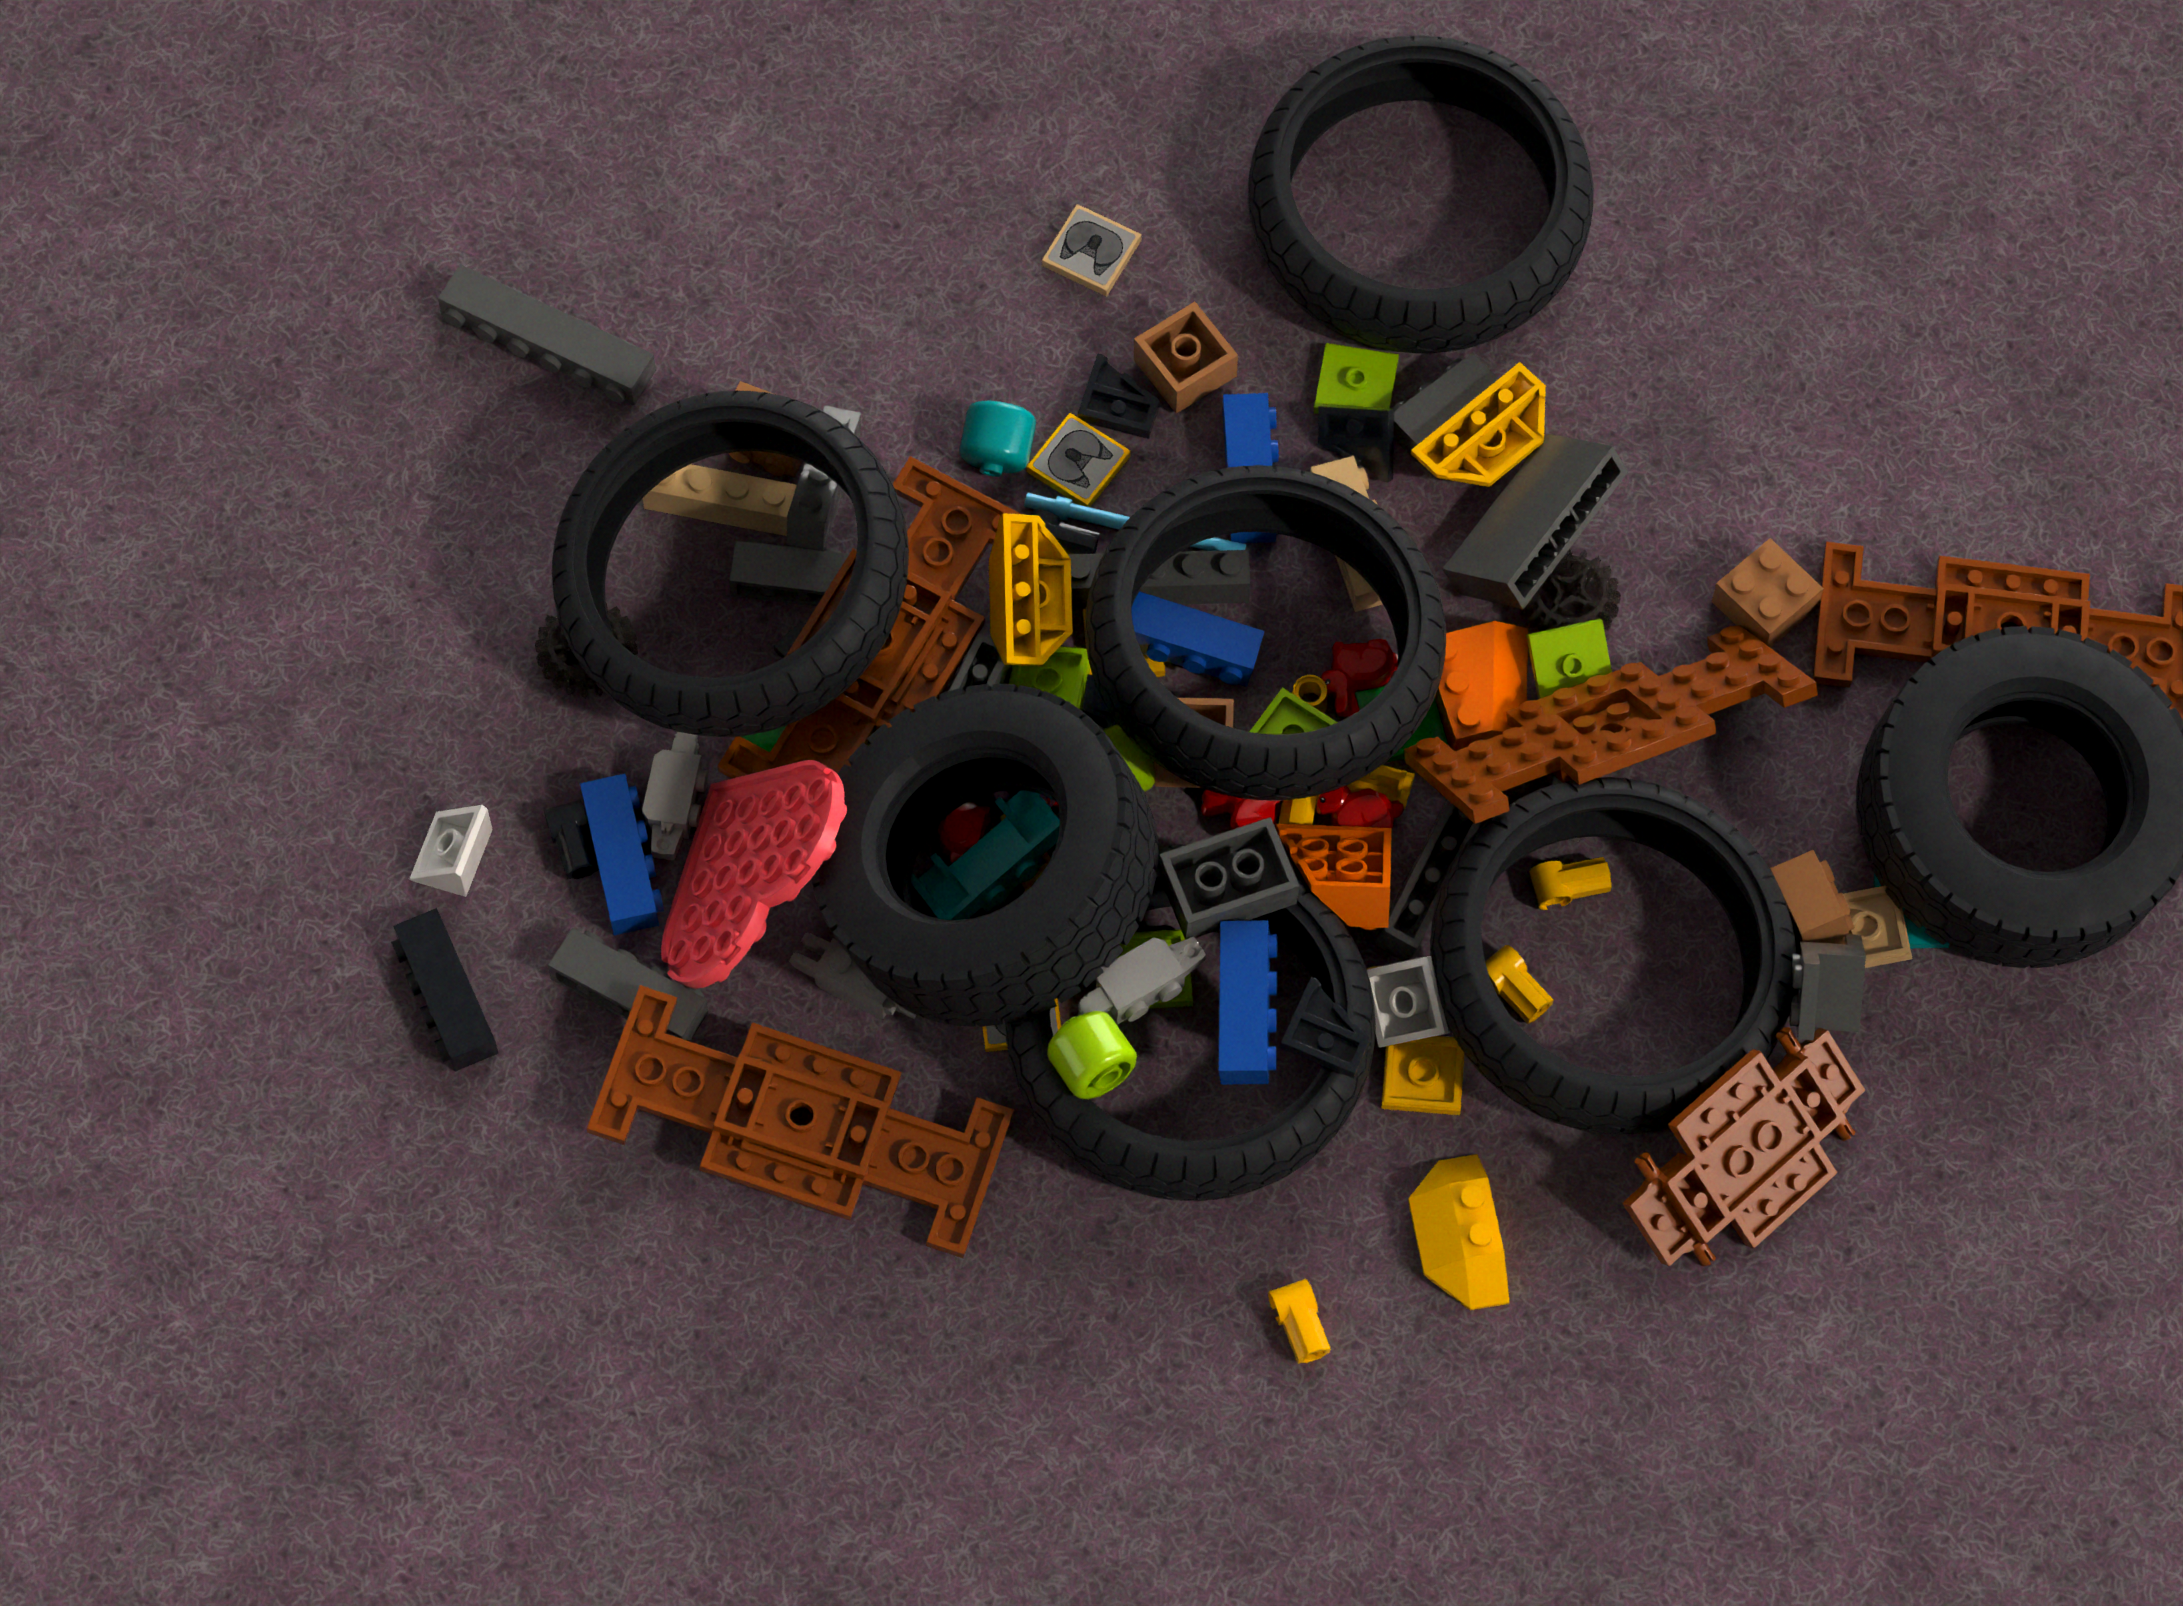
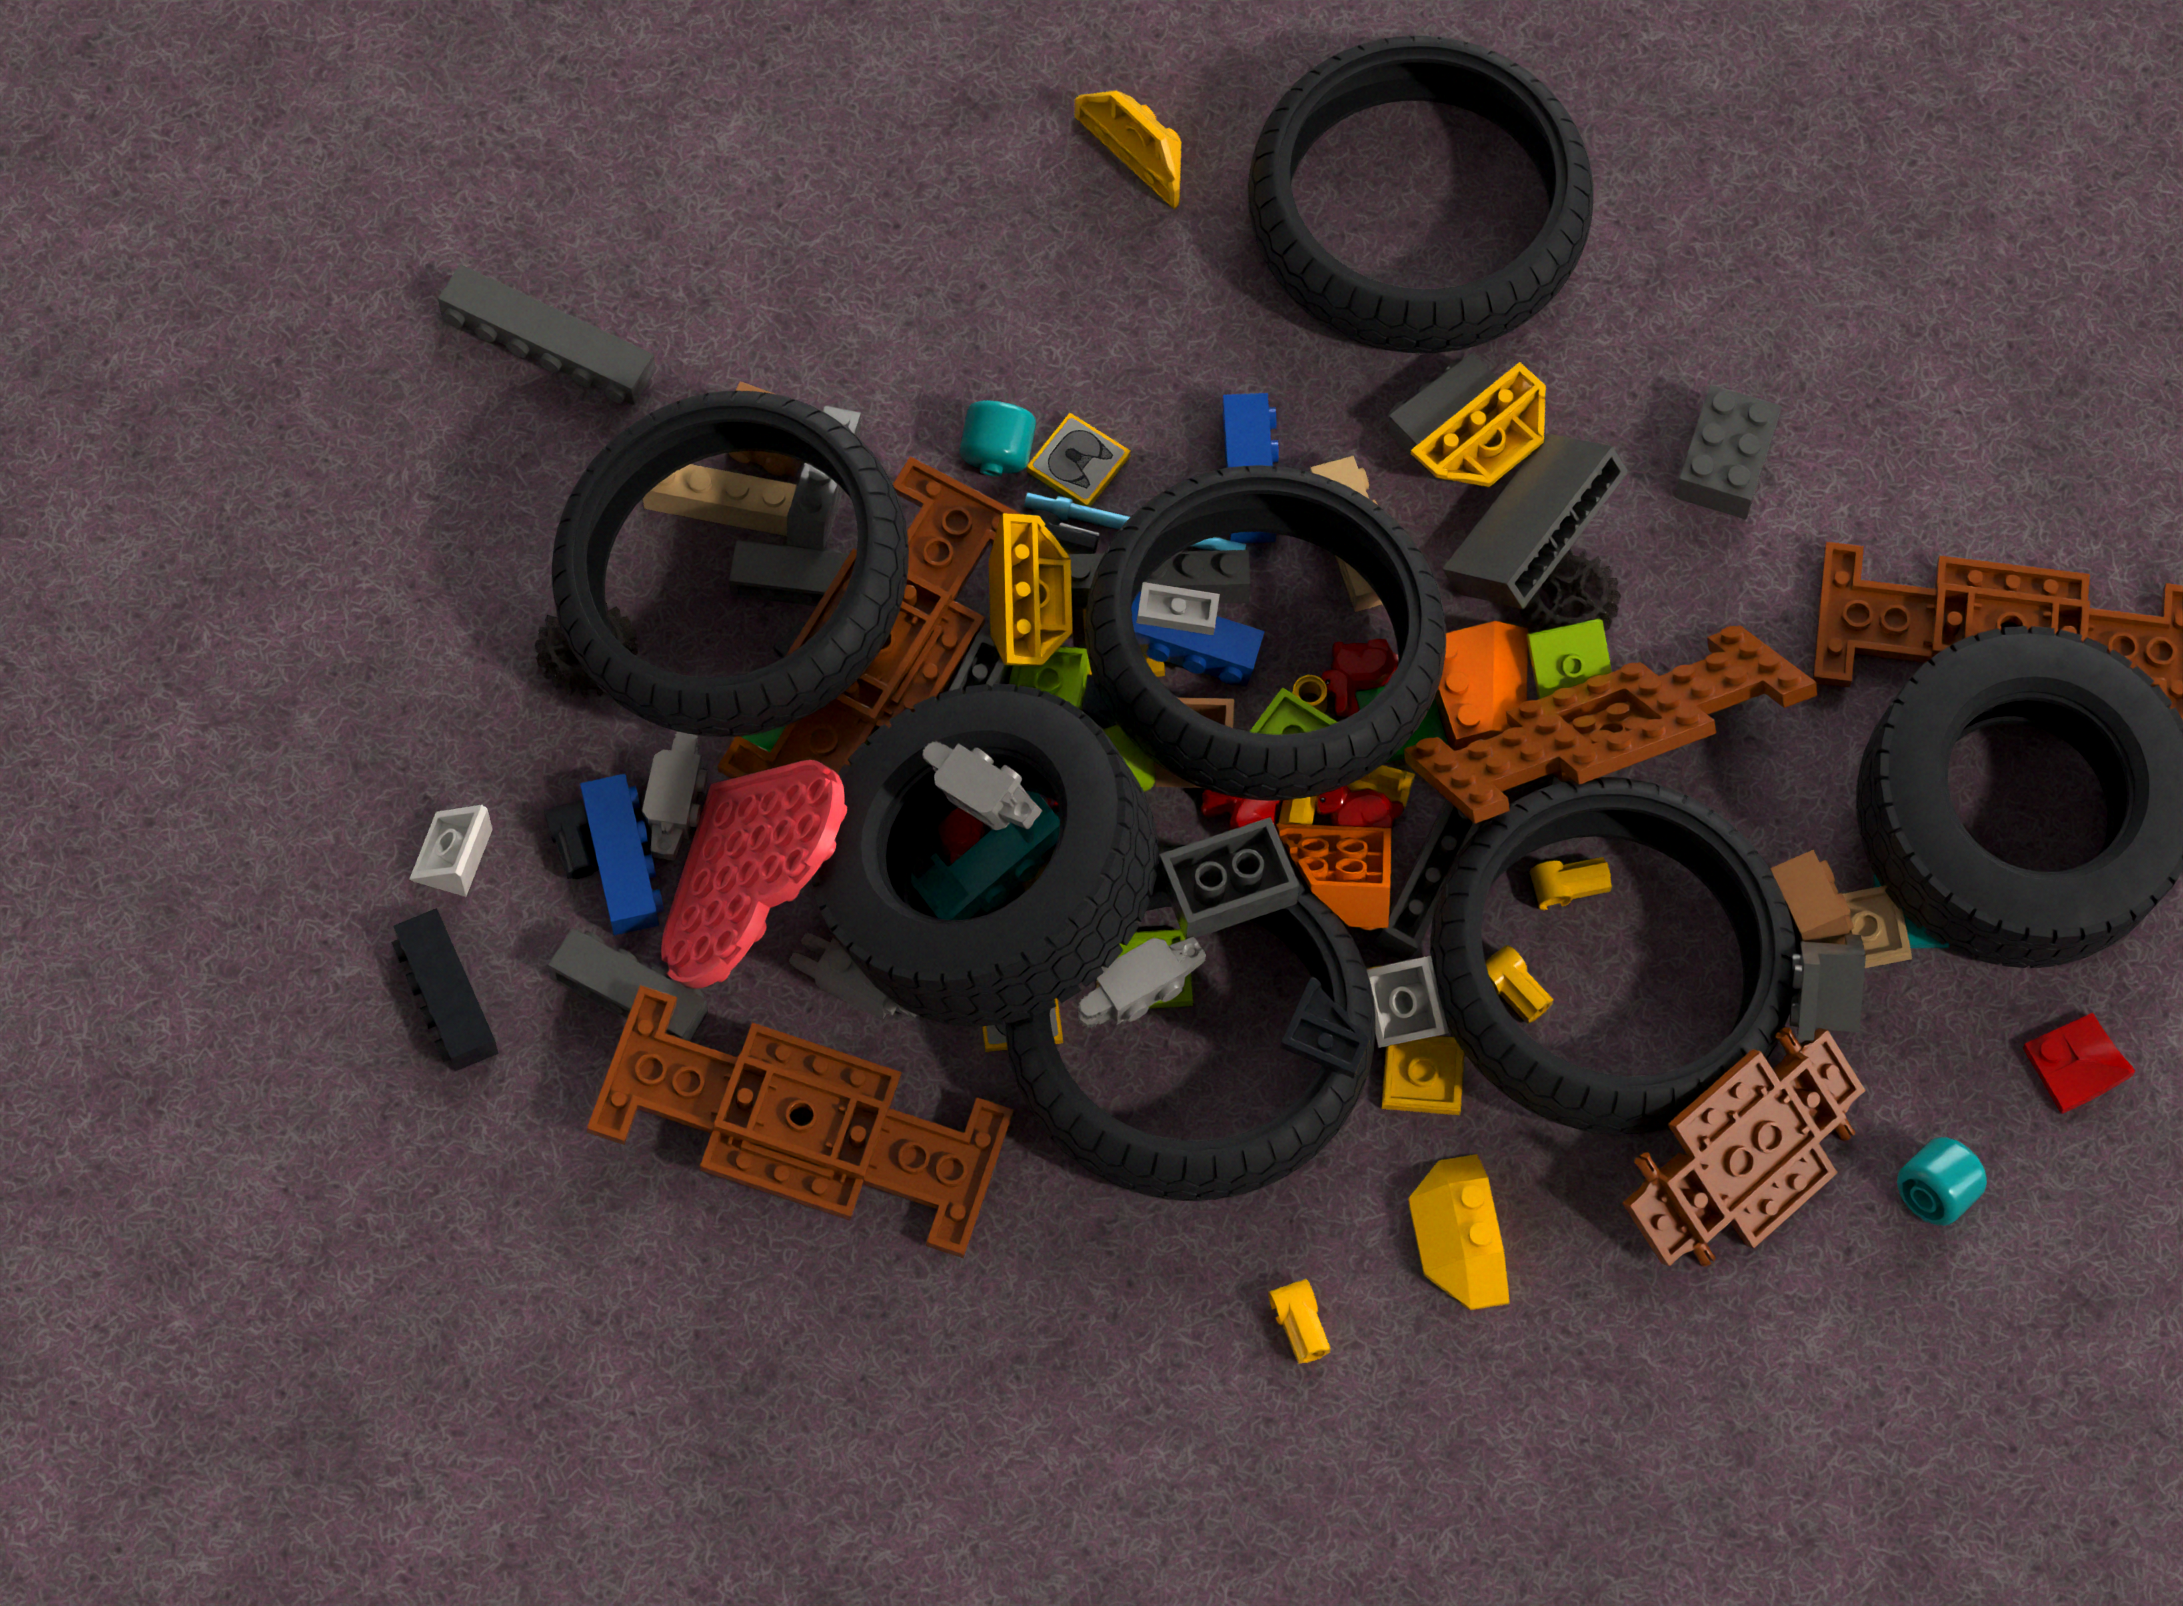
tile [1042,204,1141,297] -> none
lime head [1047,1011,1137,1099] -> none
black wing [1078,353,1160,439] -> none
medium nougat brick [1134,302,1238,414] -> none
blue brick [1219,920,1277,1084] -> none
lime plate [1314,343,1399,414] -> none
black wing [1318,404,1394,482] -> none
medium nougat brick [1712,538,1824,648] -> none
none -> light grey hinge [922,741,1042,830]
none -> yellow wedge [1075,90,1181,209]
none -> light grey plate [1136,582,1220,635]
none -> dark grey brick [1675,384,1782,520]
none -> teal head [1897,1137,1987,1226]
none -> red plate [2023,1013,2135,1114]

